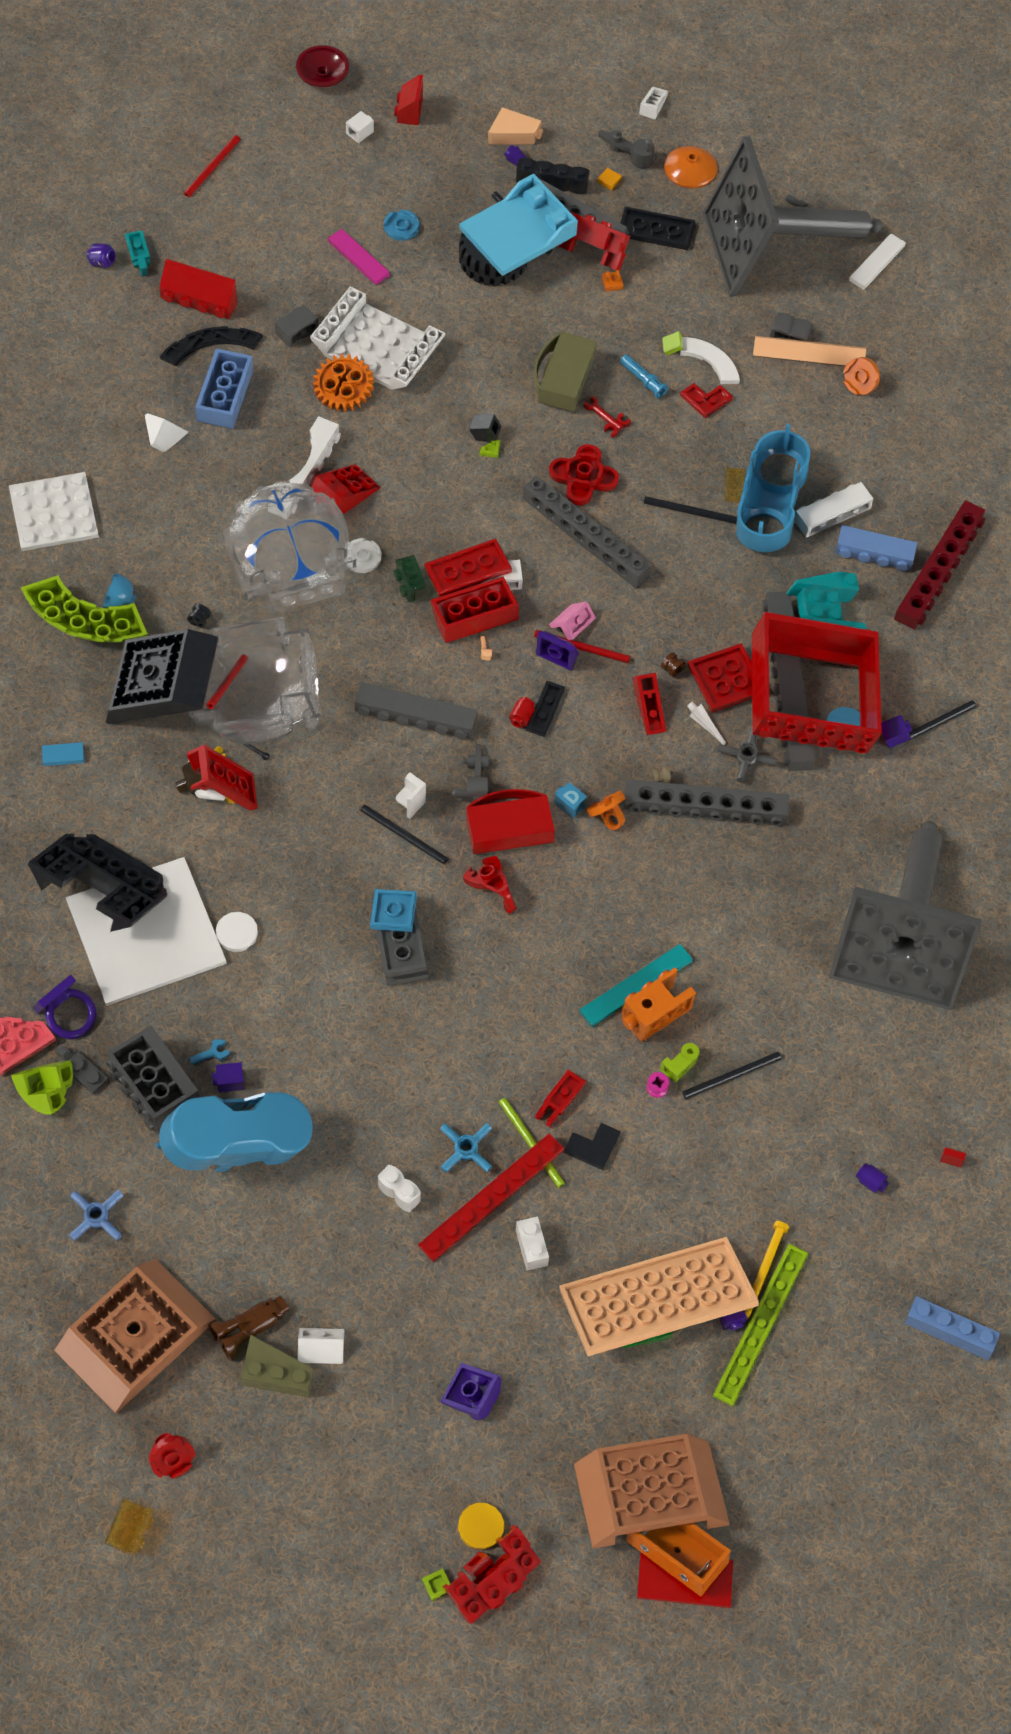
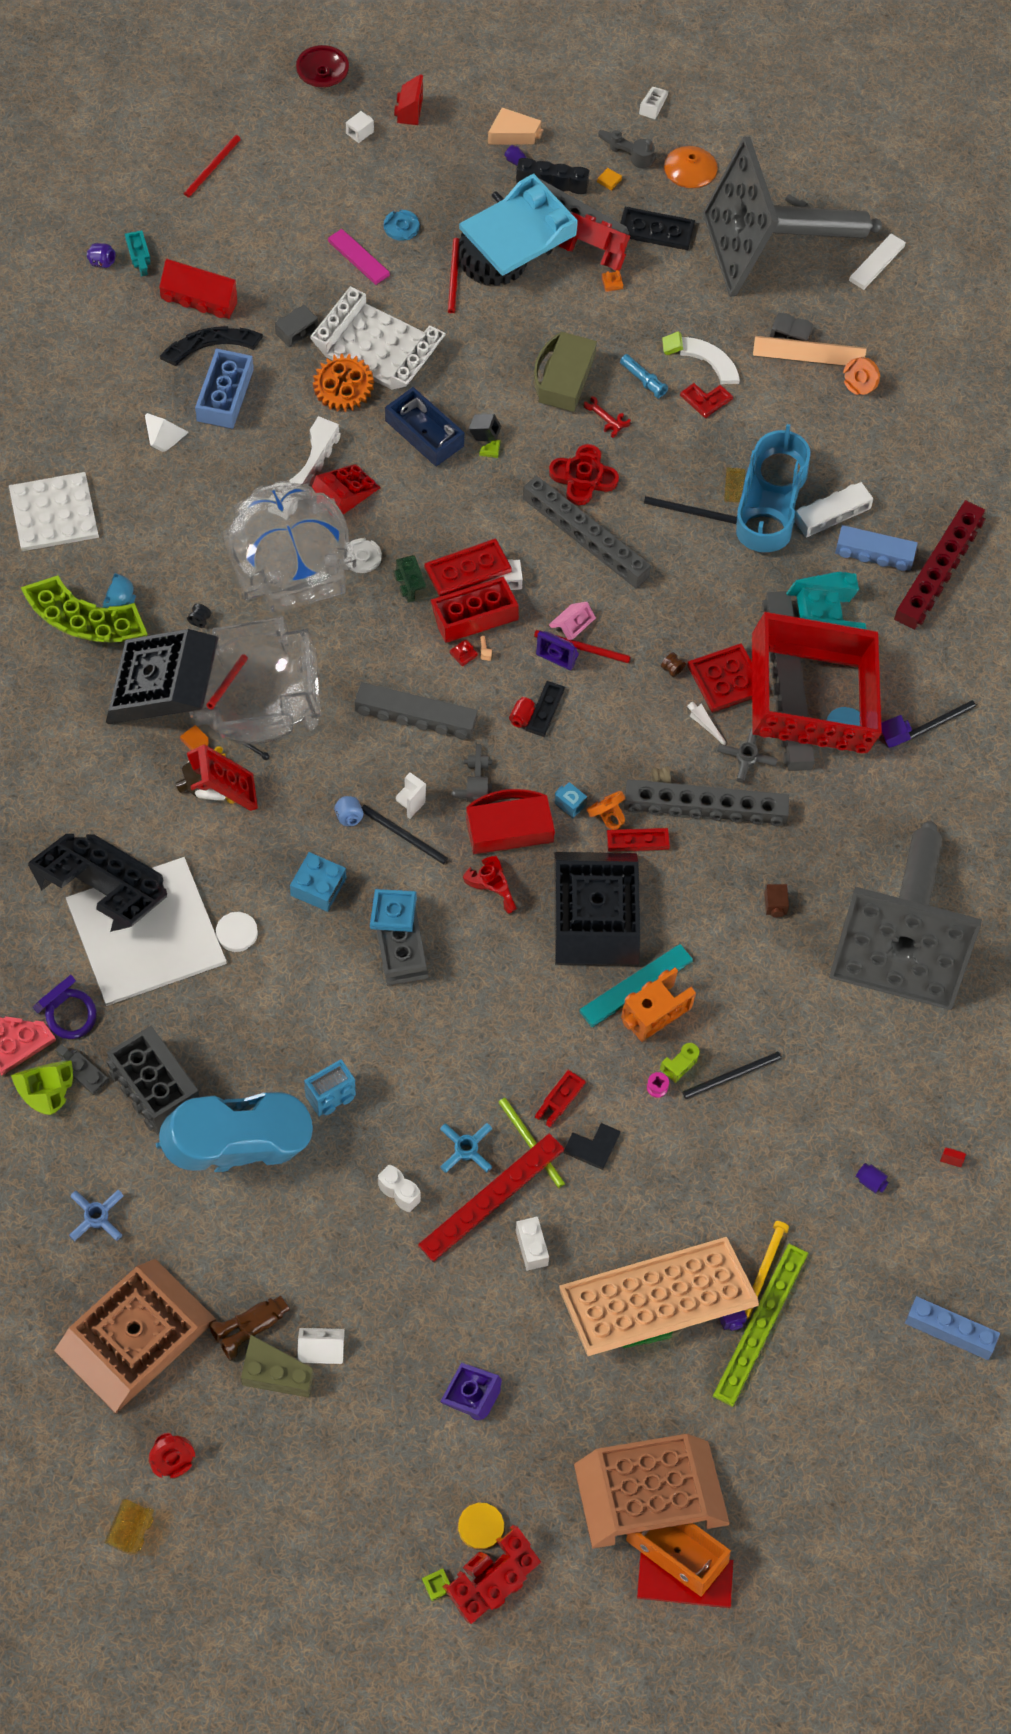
dark azure tile [42,742,84,766] -> none
dark azure bar [189,1039,230,1065] -> none
dark purple brick [212,1062,244,1092] -> none
red slope [632,673,667,735] -> none
none -> orange tile [180,725,209,750]
none -> dark azure piece [290,852,346,912]
none -> dark azure piece [304,1059,356,1117]
none -> medium blue head [334,796,364,826]
none -> dark blue piece [385,387,465,467]
none -> red piece [448,238,460,313]
none -> red tile [450,640,478,666]
none -> black slope [554,852,640,966]
none -> red plate [606,828,670,852]
none -> copper brick [764,884,789,918]

